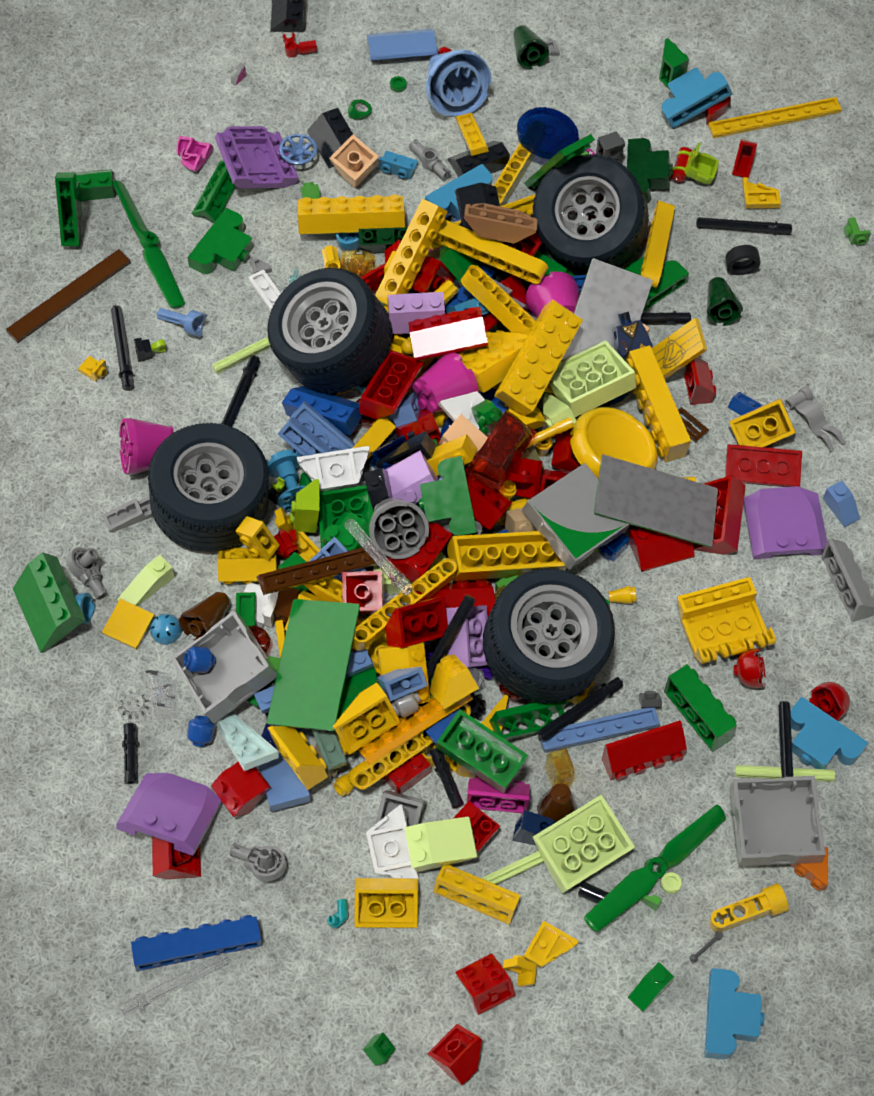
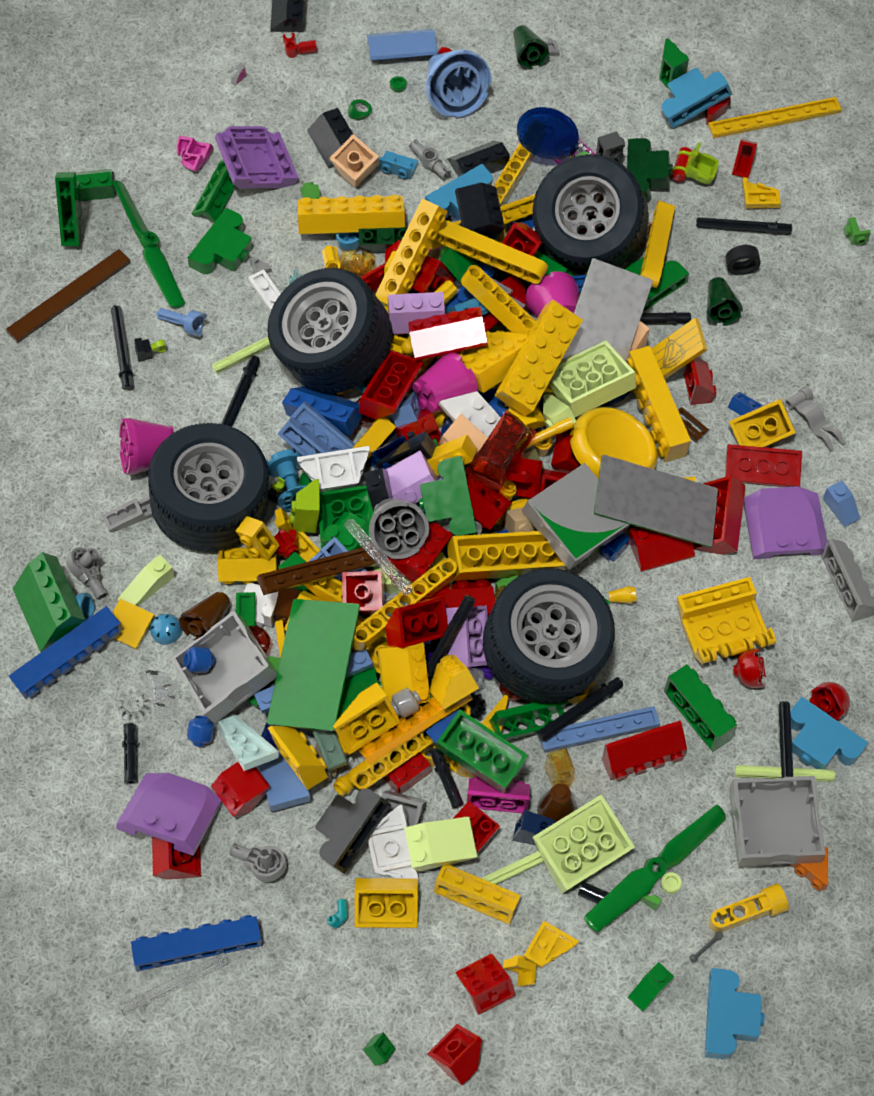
yellow bracket [78,356,107,382] -> none
medium blue wheel [279,134,317,165] -> none
medium blue slope [378,667,428,701] -> none
yellow tile [456,113,488,156] -> none
medium nougat wedge [464,203,538,244] -> none
green piece [471,399,507,434] -> none
green plate [524,134,595,189] -> none
dark blue torso [612,311,653,356] -> none
dark grey plate [639,691,662,707] -> none
none -> blue brick [9,606,123,699]
none -> black brick [315,788,391,874]

